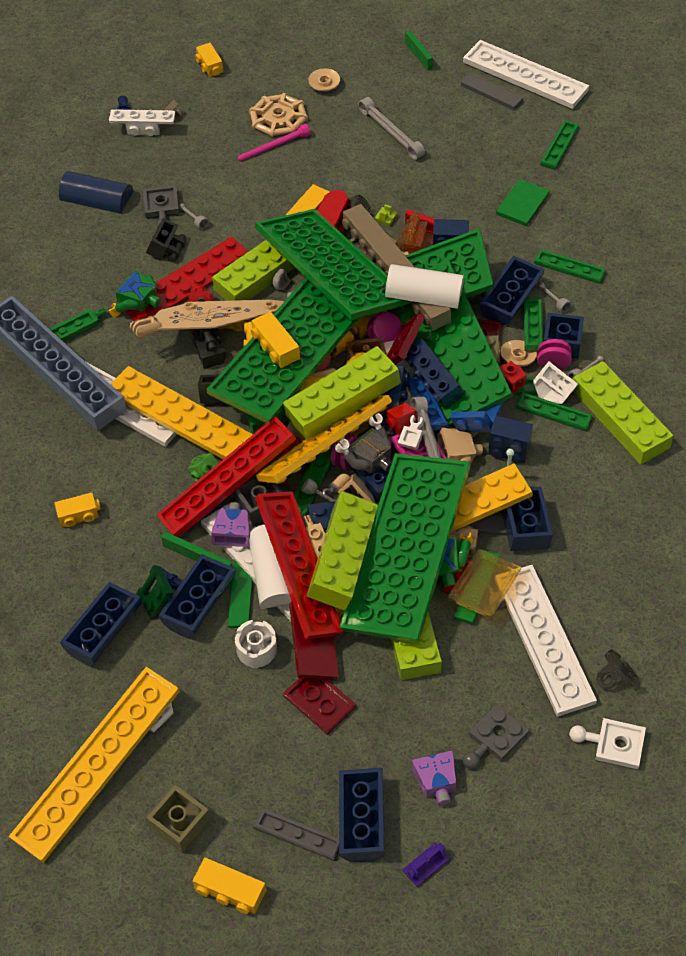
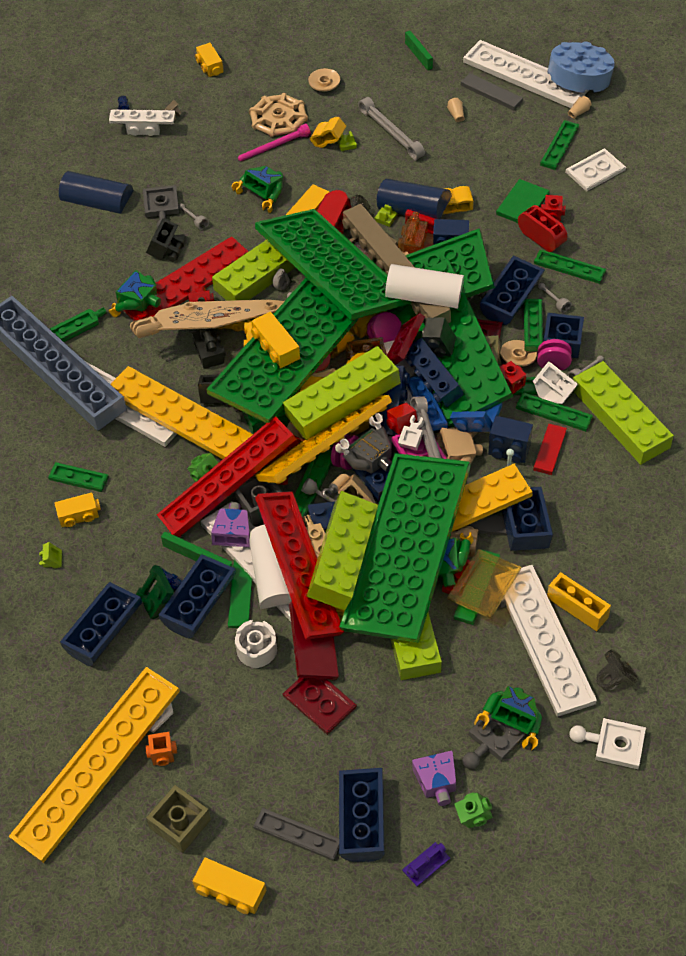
none -> lime tile [39,542,62,568]
none -> green tile [48,462,109,492]
none -> orange brick [146,732,177,766]
none -> green torso [232,166,283,213]
none -> yellow brick [309,117,346,148]
none -> lime tile [337,131,357,151]
none -> dark blue brick [377,179,452,219]
none -> pearl dark grey brick [422,318,456,357]
none -> yellow brick [443,186,474,214]
none -> tan cone [447,98,465,122]
none -> bright green brick [454,793,493,828]
none -> green torso [474,686,542,750]
none -> red brick [518,205,568,252]
none -> red tile [533,424,567,475]
none -> red brick [541,195,566,222]
none -> medium blue brick [547,42,615,93]
none -> yellow brick [547,572,611,631]
none -> white tile [566,148,626,191]
none -> tan cone [568,96,592,119]

